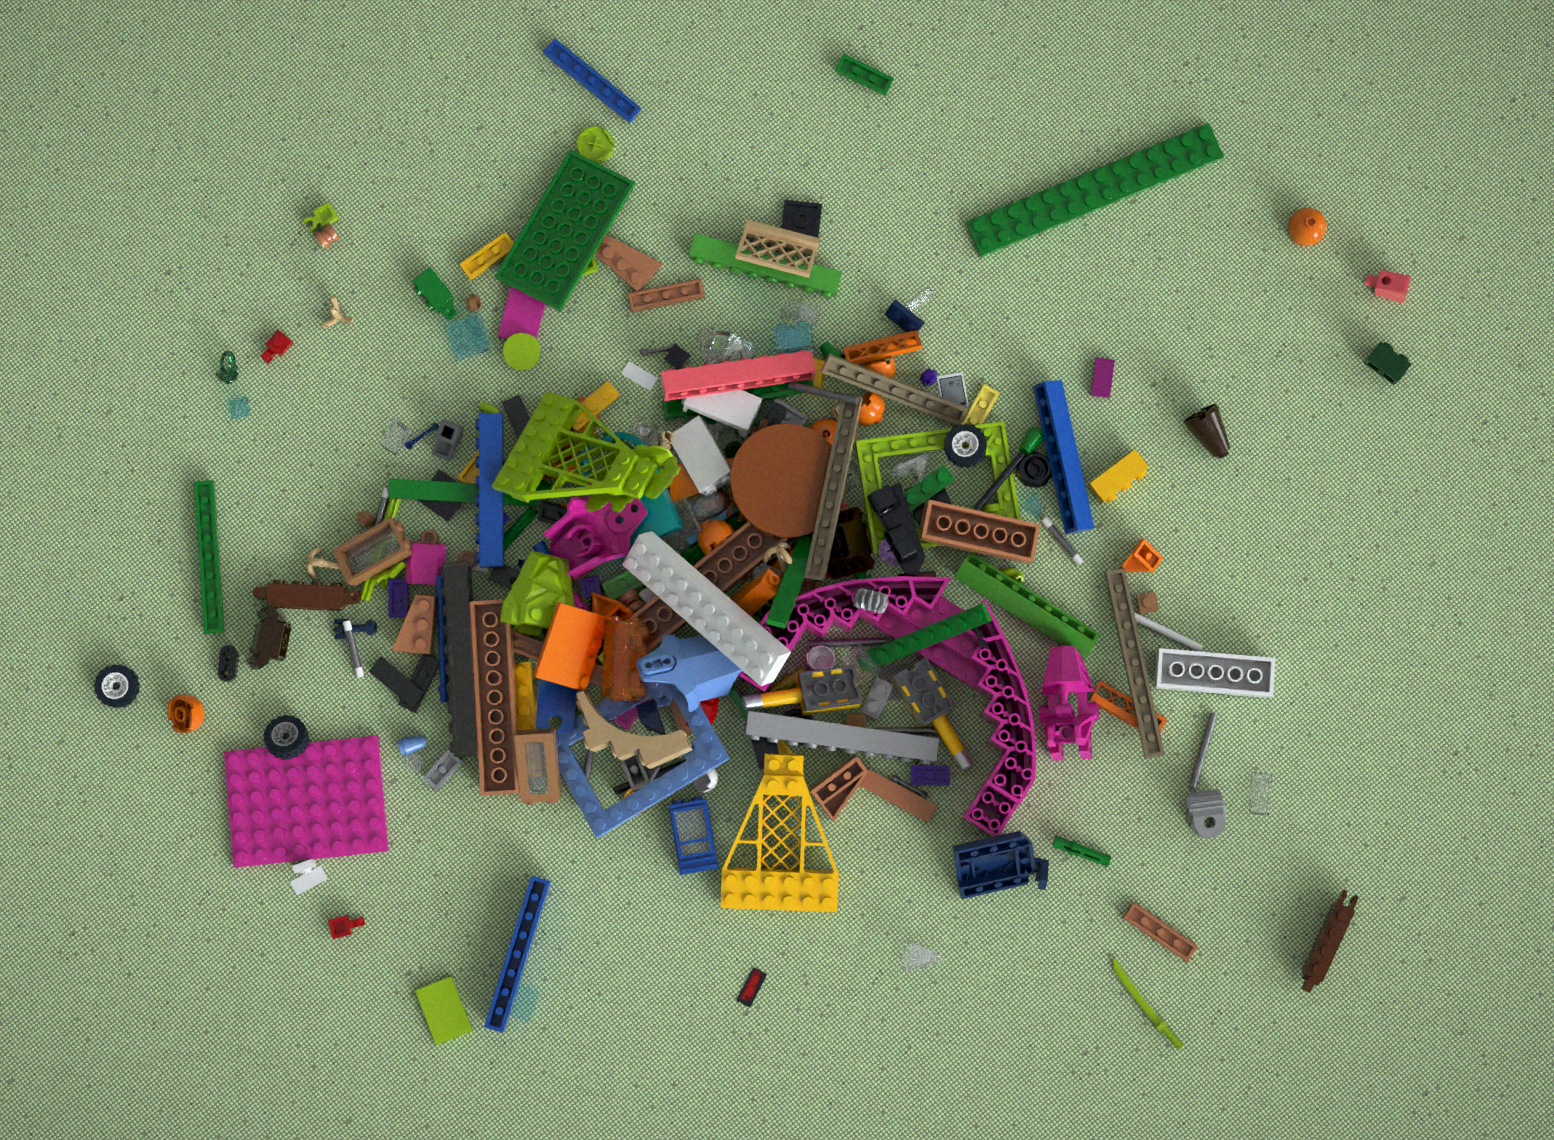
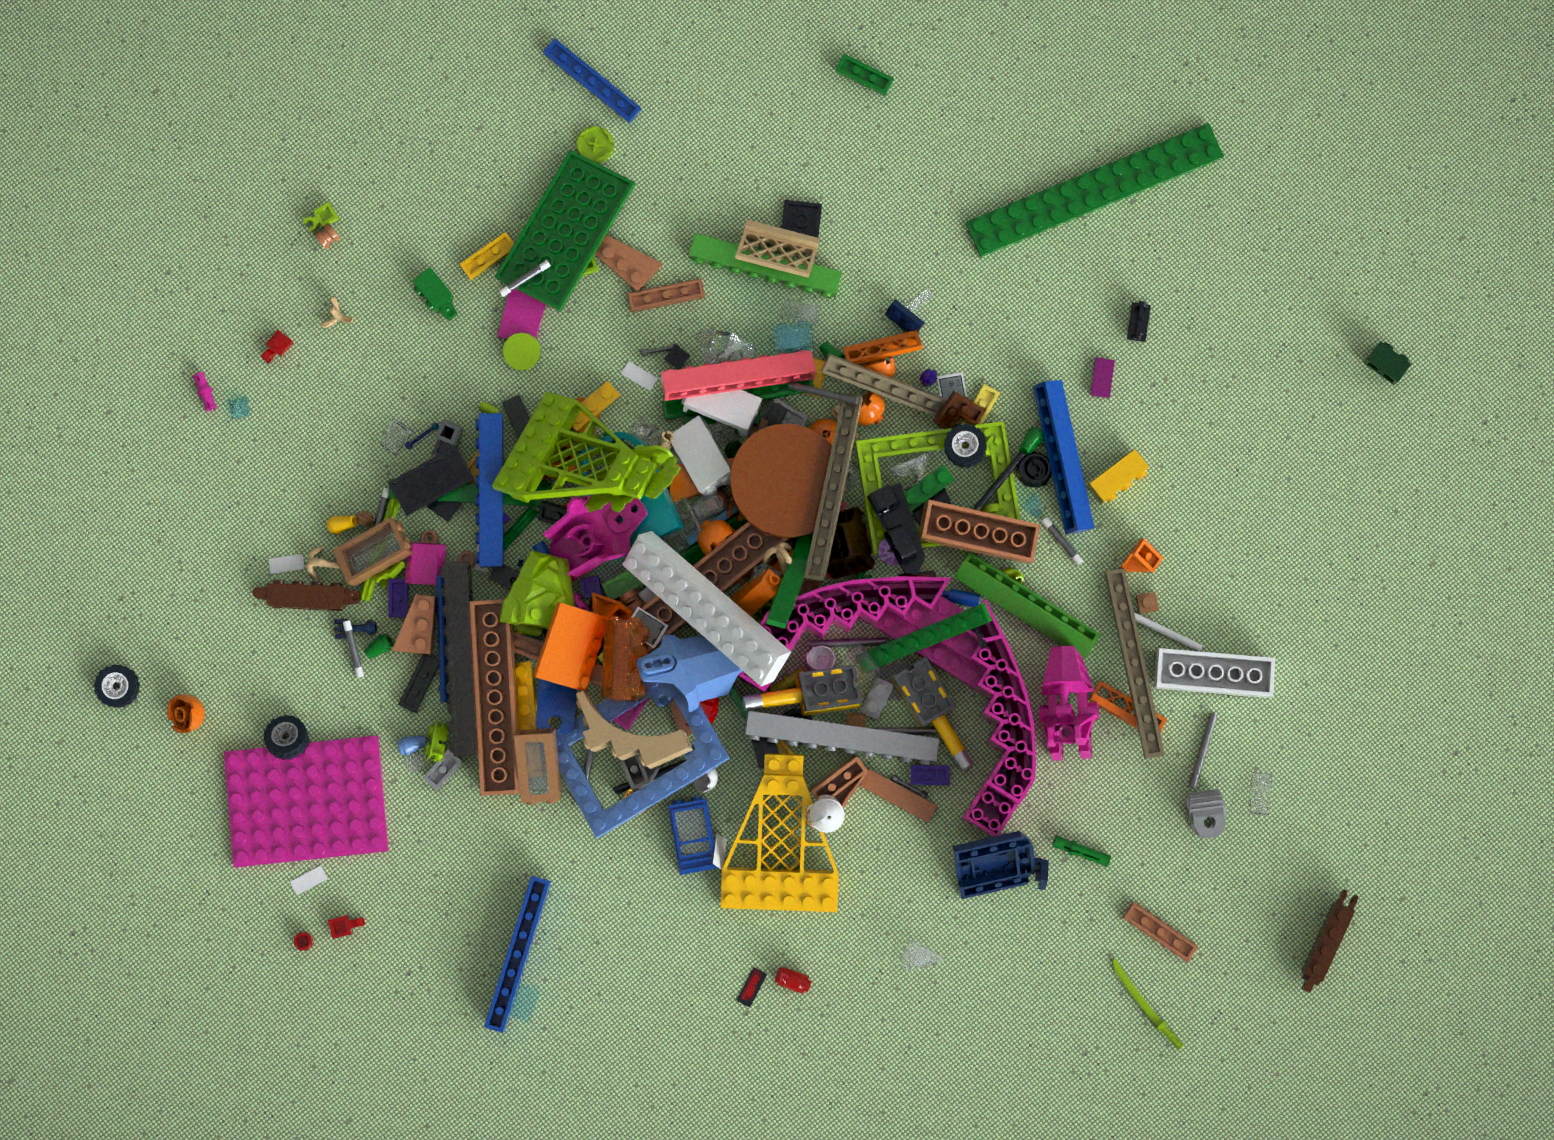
green plate [194,480,225,634] -> none
clear green piece [216,351,239,384] -> none
black beam [218,645,239,682] -> none
dark brown slope [246,606,292,670] -> none
white plate [292,859,317,876] -> none
pearl dark grey tile [369,657,425,707] -> none
lime tile [415,976,473,1045] -> none
clear light blue hinge [445,313,493,361] -> none
medium nougat plate [466,294,481,313] -> none
dark blue slope [636,699,665,735] -> none
light grey gear [854,588,888,613] -> none
dark brown cone [1183,403,1230,459] -> none
orange cylinder [1287,207,1327,247] -> none
coral torso [1365,270,1411,303] -> none
none -> dark pink pin [192,372,217,412]
none -> white sticker [269,554,305,574]
none -> red tile [294,932,314,951]
none -> yellow cone [327,515,357,535]
none -> green cone [364,633,394,659]
none -> black plate [388,445,474,516]
none -> lime hinge [424,719,449,762]
none -> flat silver bar [499,260,551,297]
none -> sticker [624,607,668,648]
none -> white sticker [713,833,727,870]
none -> red head [774,967,812,994]
none -> white helmet [807,795,845,833]
none -> reddish brown tile [933,390,986,429]
none -> blue cylinder [941,588,980,607]
none -> black hinge [1127,301,1151,342]

